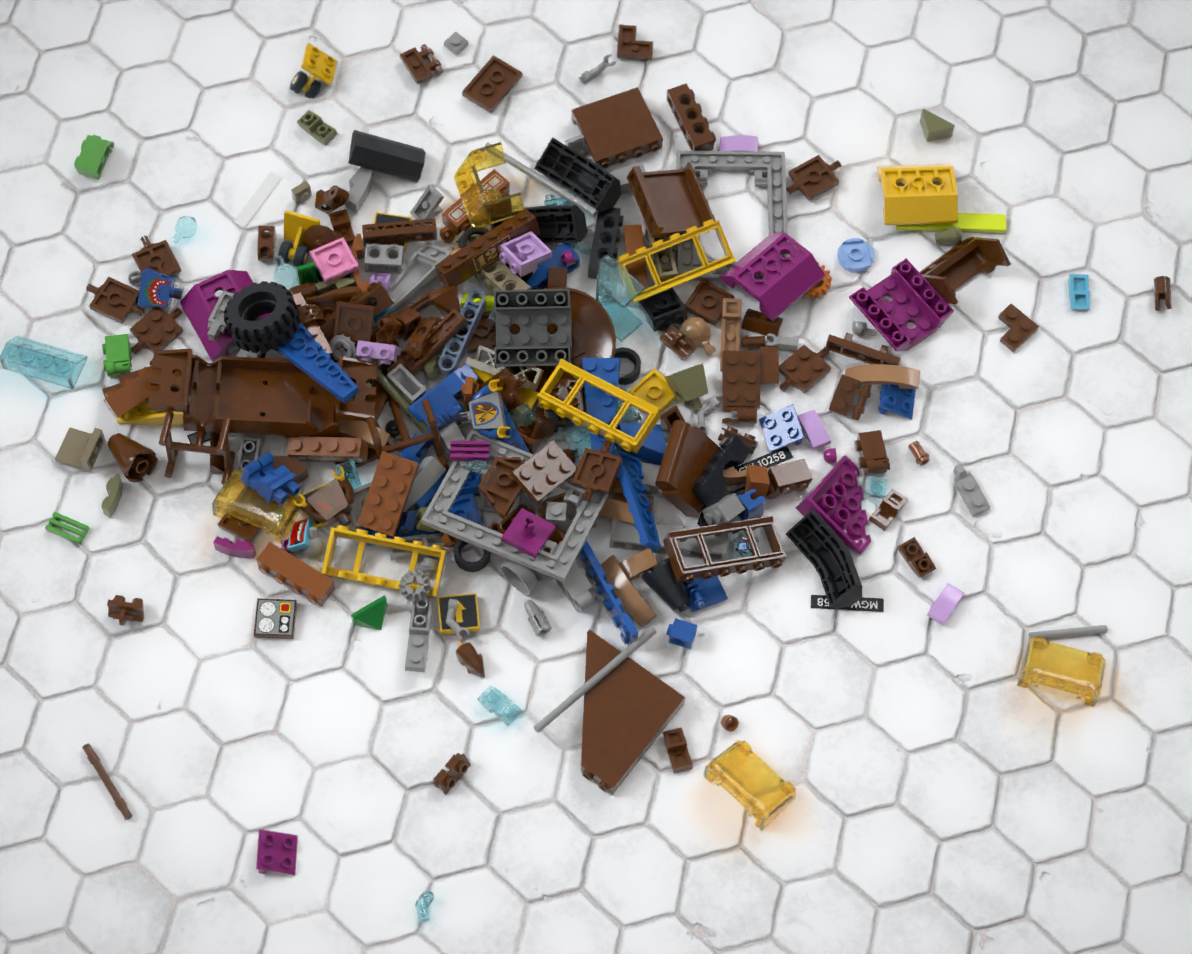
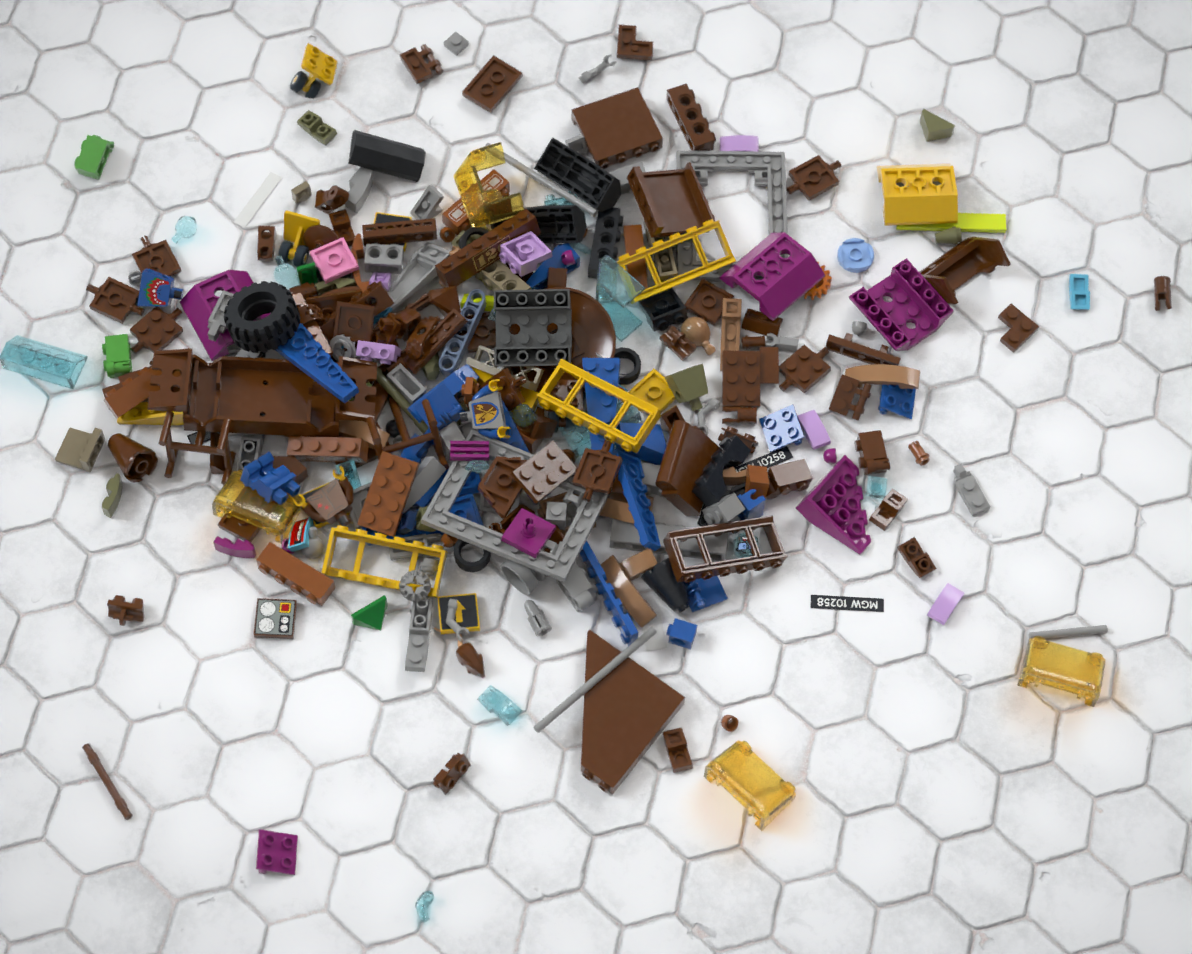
bright green tile [45,512,90,545] -> none
black piece [785,509,862,609] -> none

